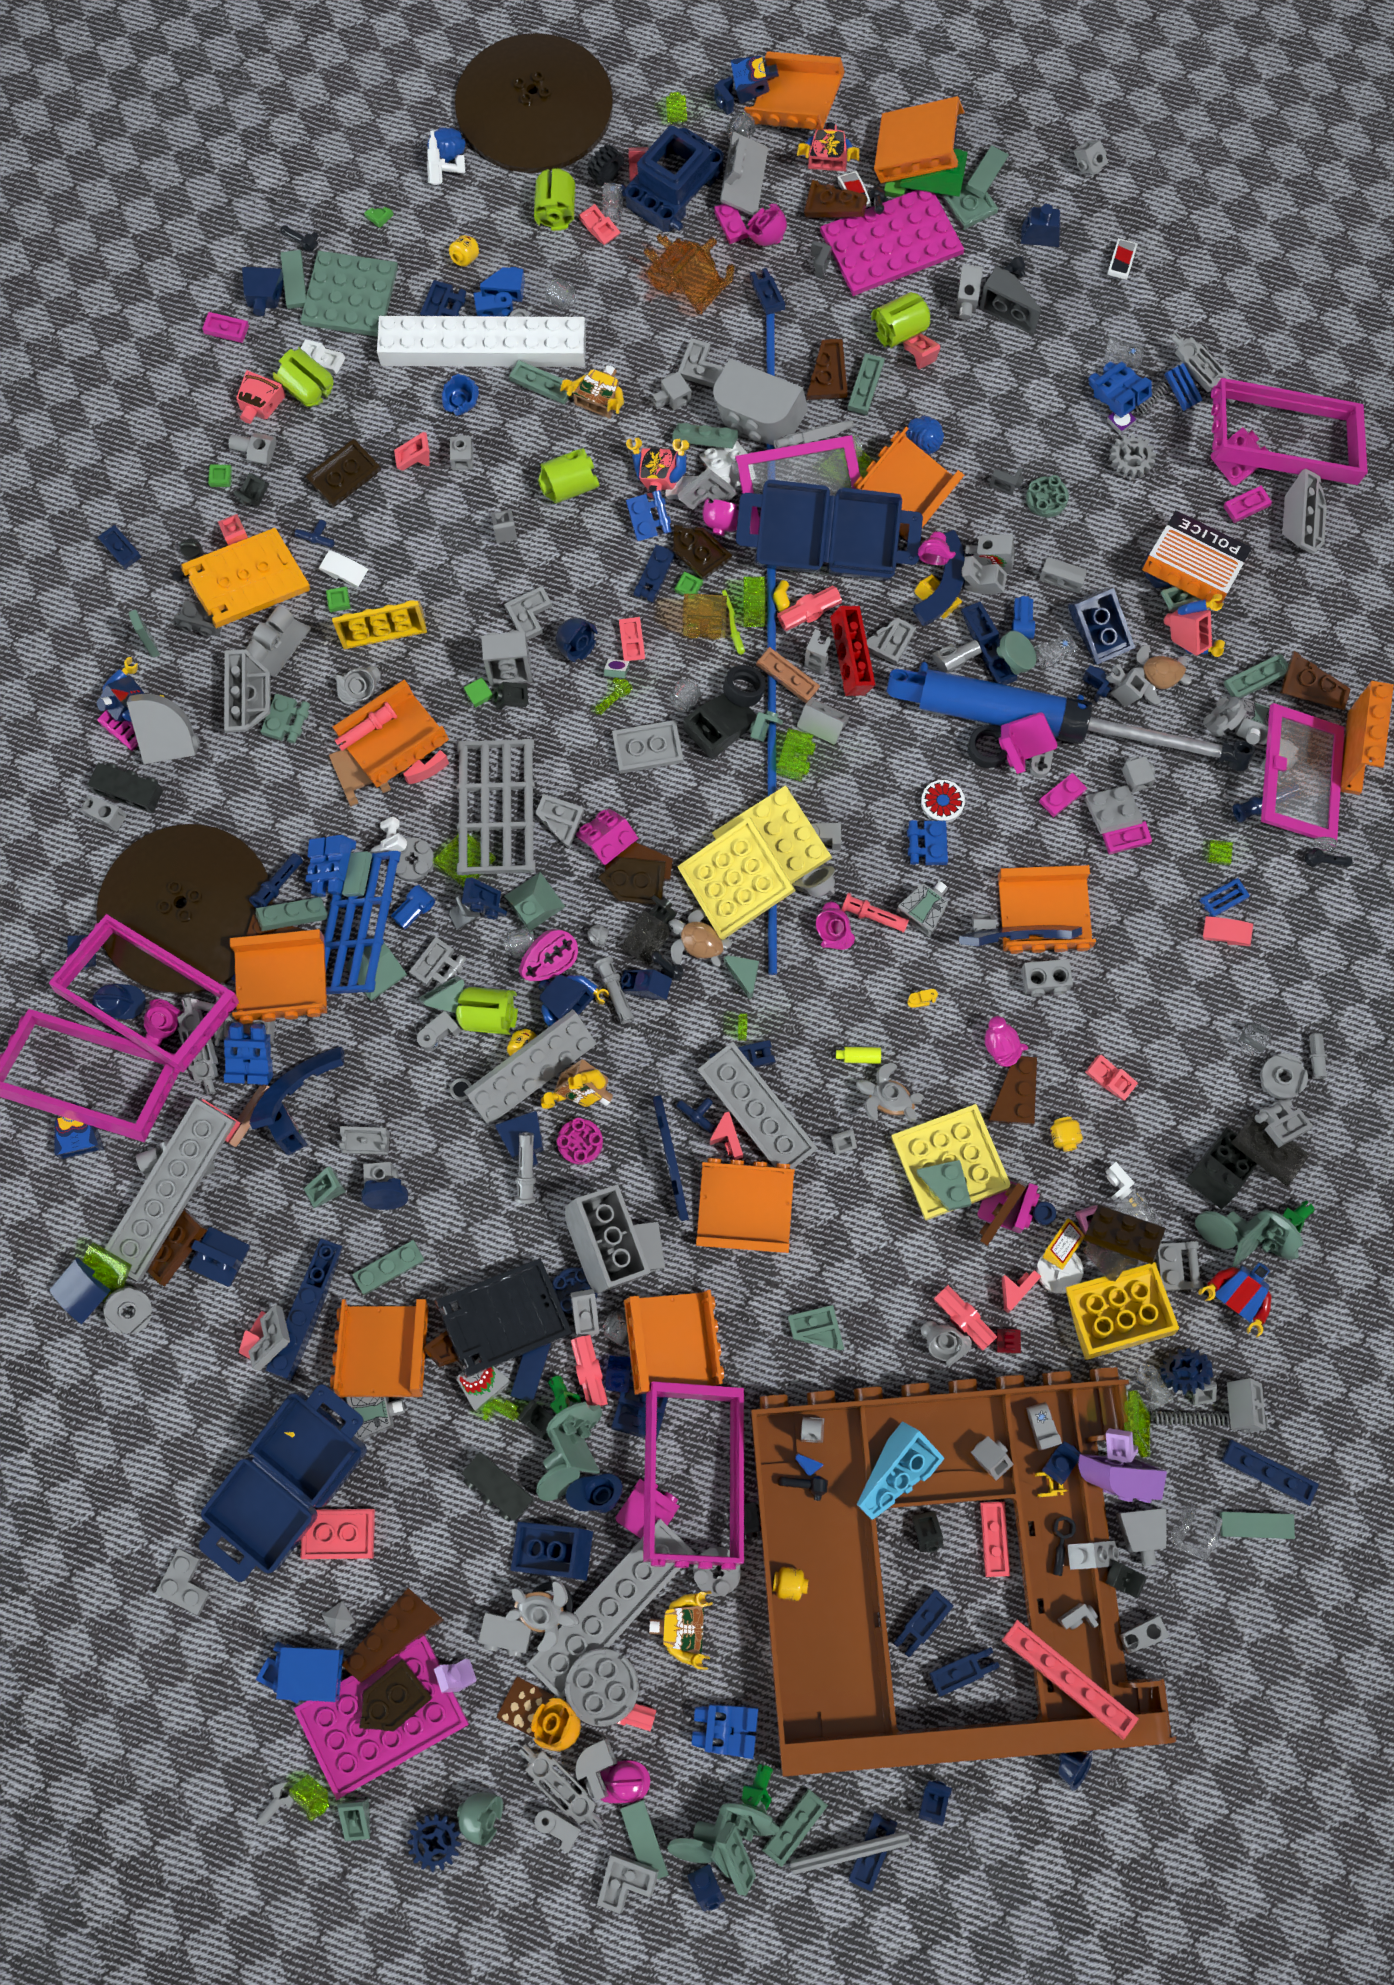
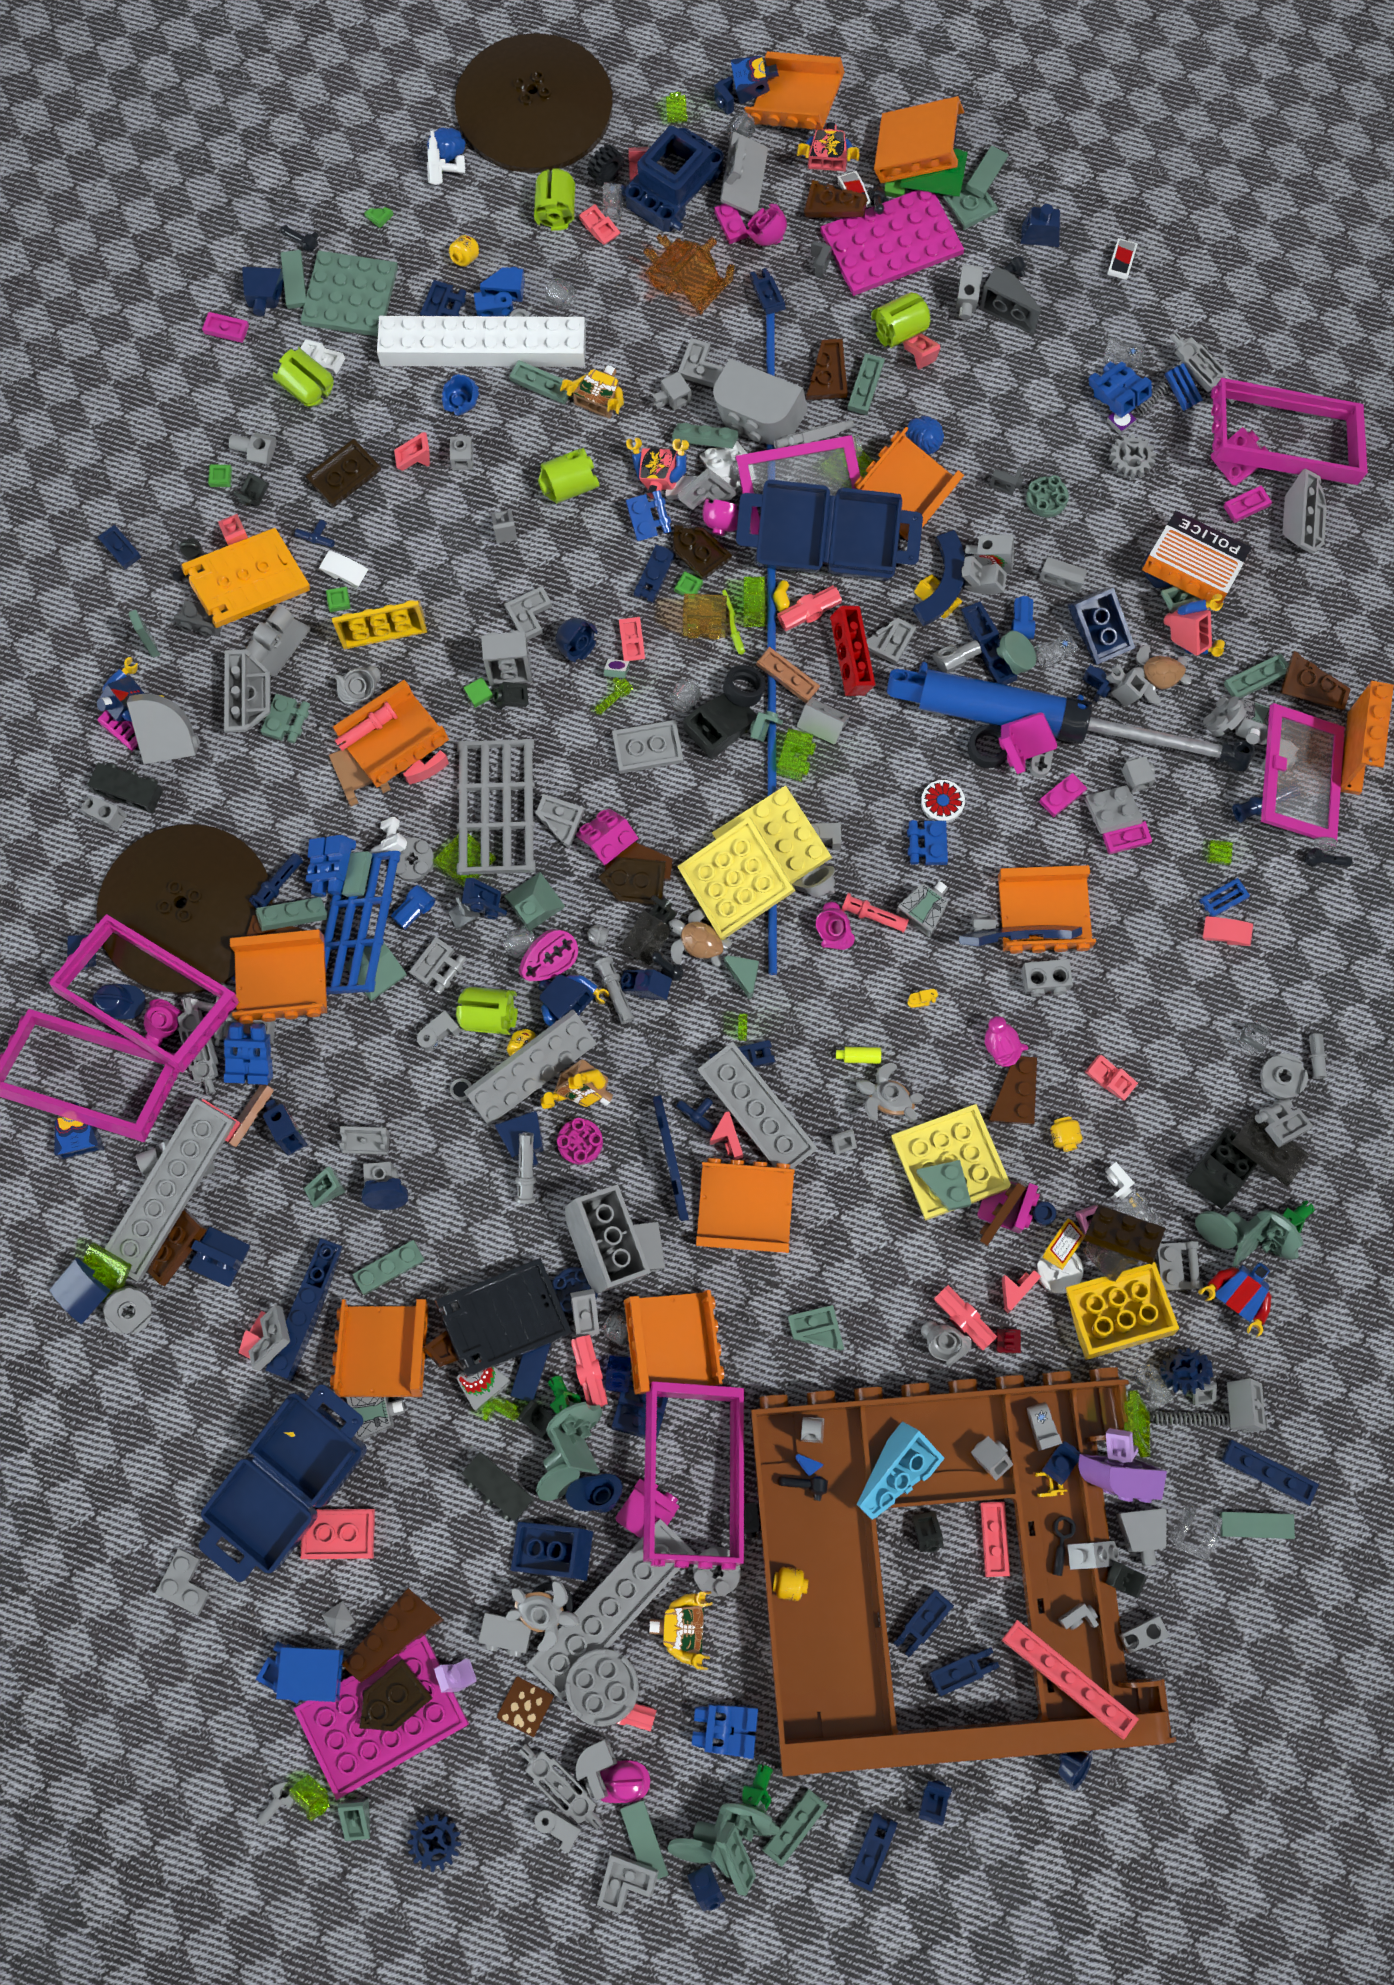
coral torso [237,370,286,424] -> none
dark blue tile [249,1046,345,1129] -> none
sand green slope [419,976,464,1013] -> none
sand green cylinder [457,1792,503,1846] -> none
light orange cylinder [531,1698,581,1752] -> none
light grey axle [790,1831,911,1874] -> none
light grey hinge [804,629,831,675] -> none
dark pink hair [918,531,956,565] -> none
light grey brick [1073,140,1108,175] -> none

